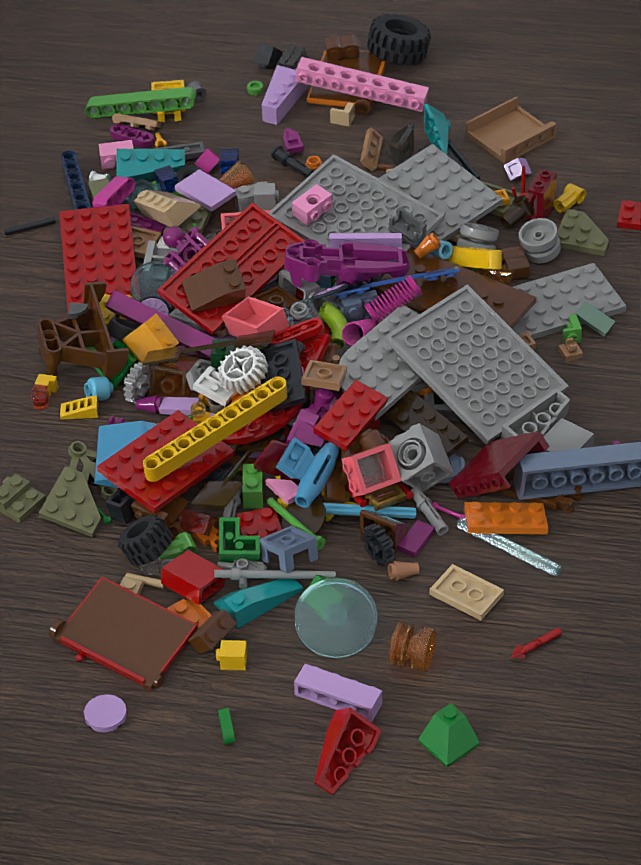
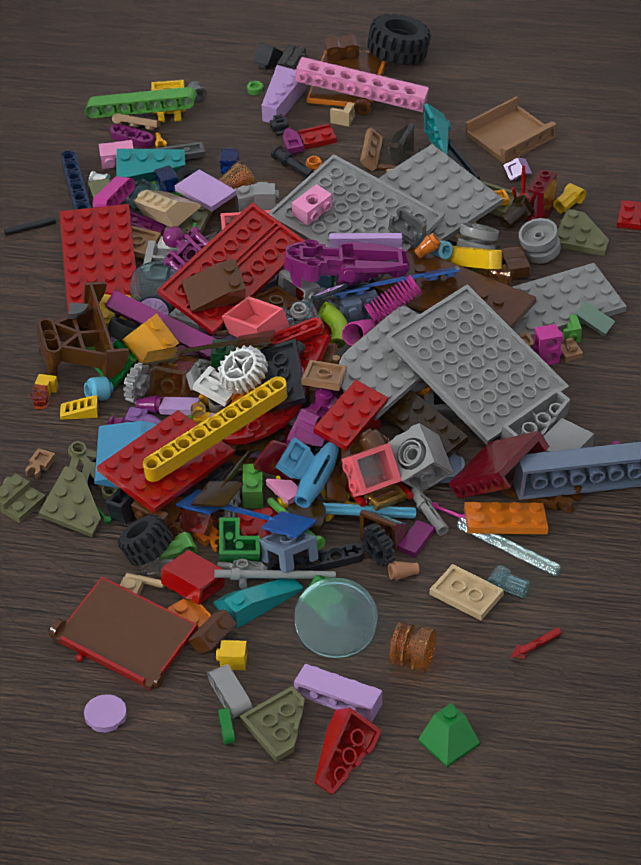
dark pink panel [194,148,221,174] -> none
none -> medium nougat plate [25,448,56,479]
none -> medium lavender plate [124,407,162,424]
none -> blue hinge [176,489,317,538]
none -> light grey beam [207,664,252,719]
none -> olive plate [240,686,305,762]
none -> black beam [268,543,364,580]
none -> black gear [270,114,289,135]
none -> red plate [298,124,337,150]
none -> clear light blue piece [486,565,530,598]
none -> dark pink brick [533,324,564,365]

